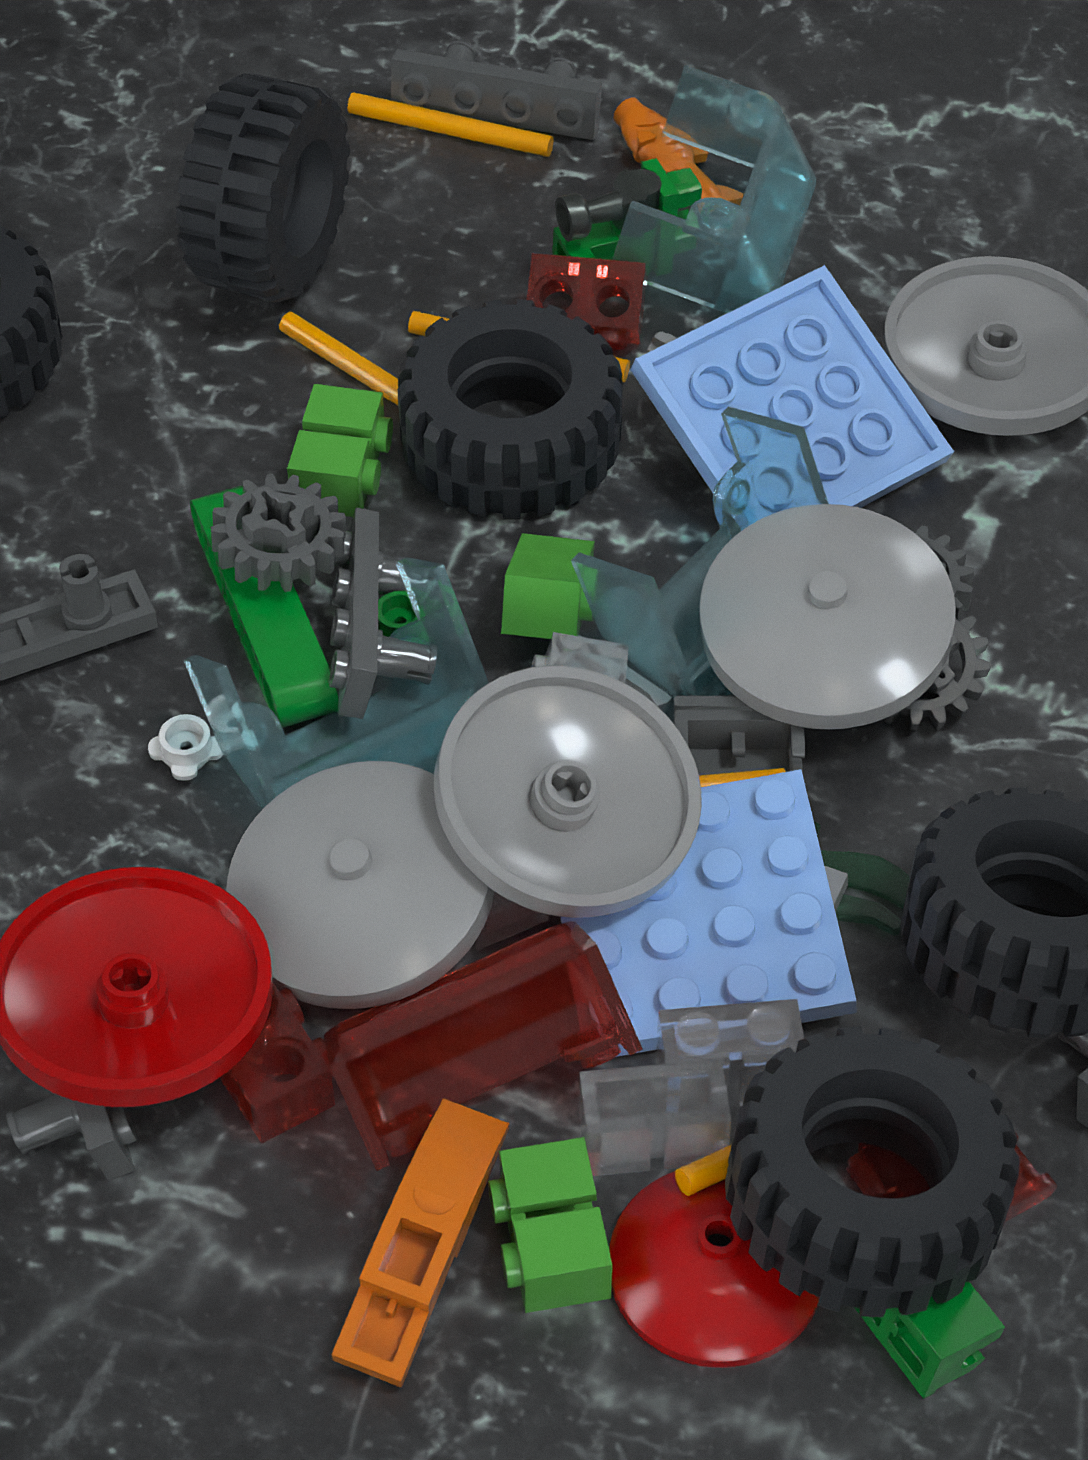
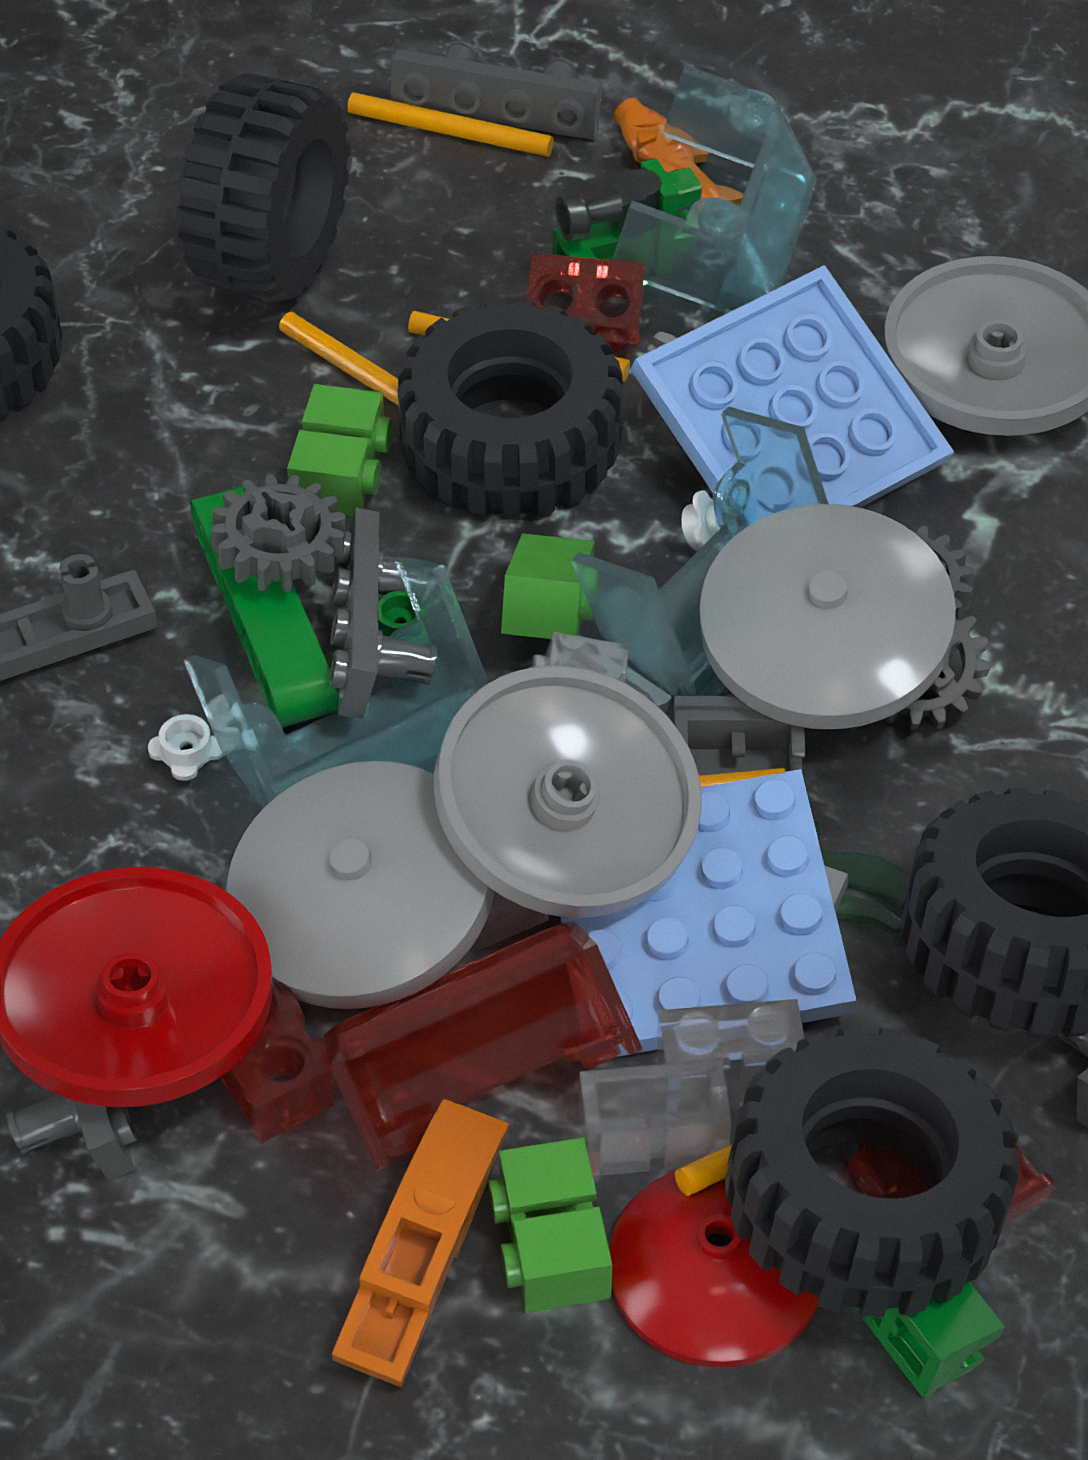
none -> white plate [681,491,735,554]

